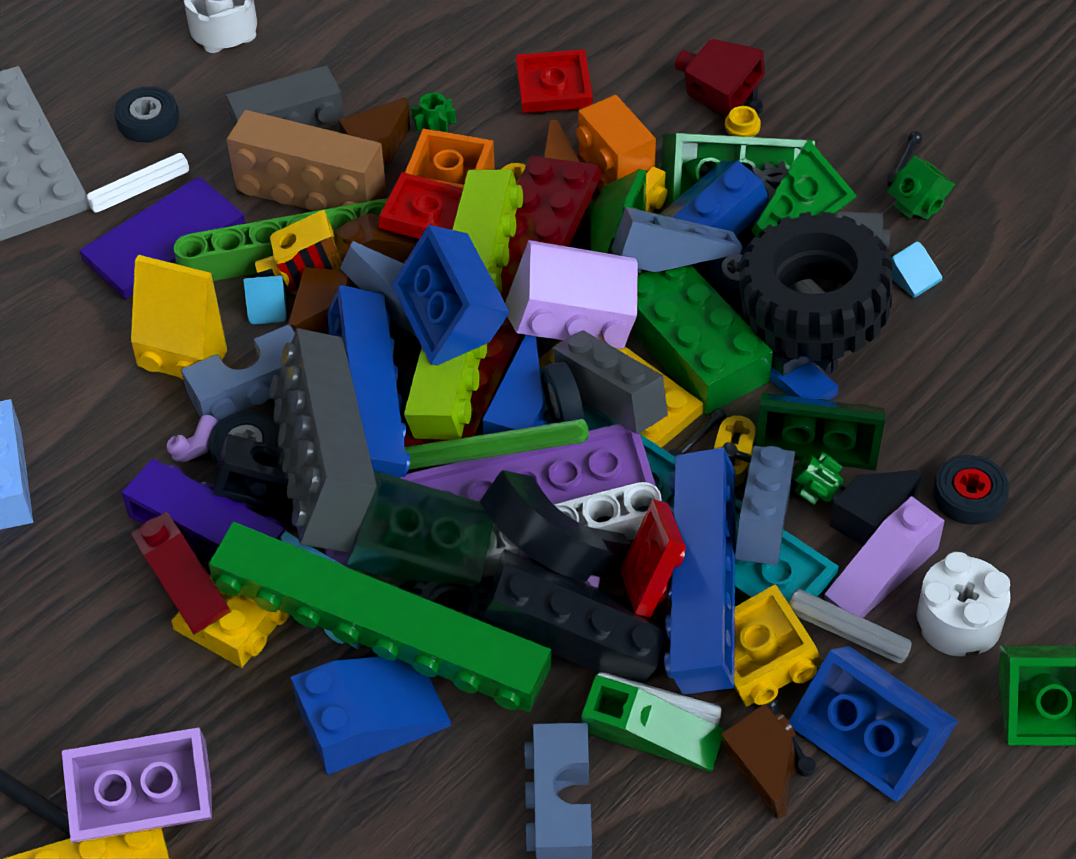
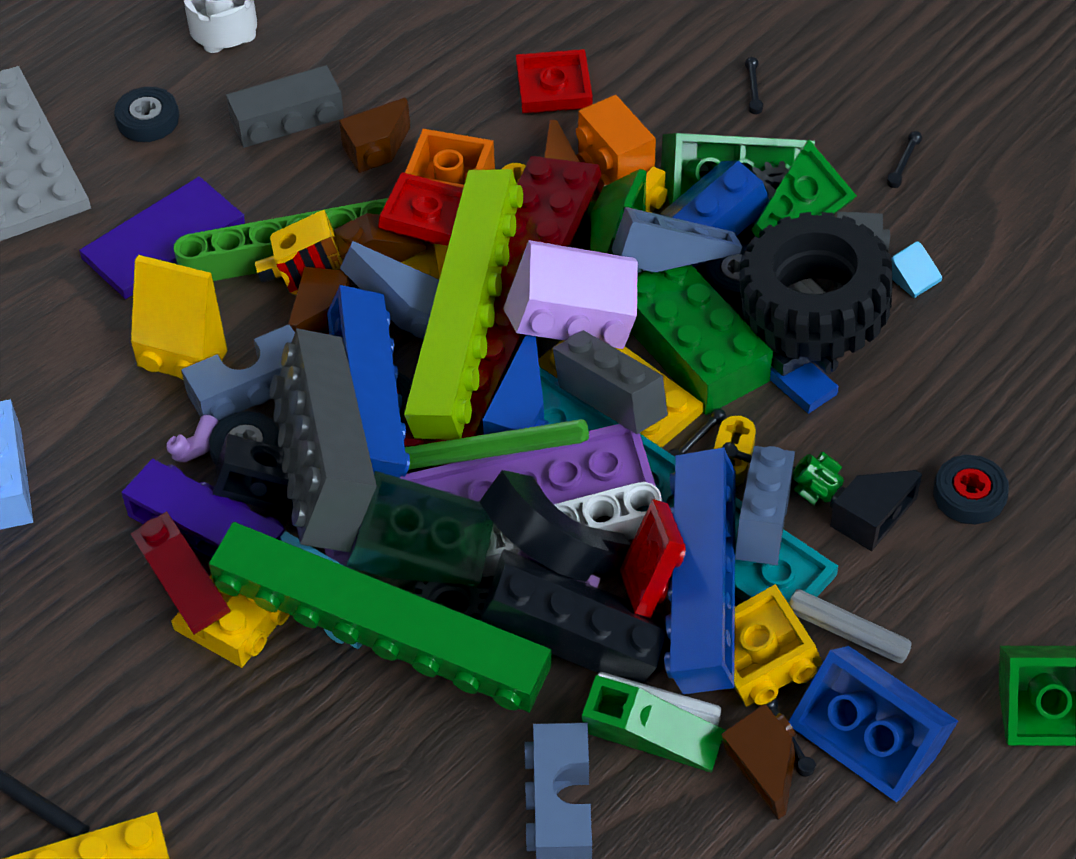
lavender slope [62,728,212,843] -> none
white axle [86,153,190,213] -> none
medium nougat brick [227,110,387,211] -> none
medium azure slope [244,276,287,325] -> none
blue slope [291,657,451,775] -> none
blue slope [392,225,510,365] -> none
green gear [411,92,456,133] -> none
black bush [542,362,584,423] -> none
dark red torso [675,39,765,118] -> none
yellow plate [725,106,761,137] -> none
dark green slope [756,393,886,471] -> none
lavender slope [824,496,945,618] -> none
green brick [887,155,956,219] -> none
white brick [916,552,1010,656] -> none

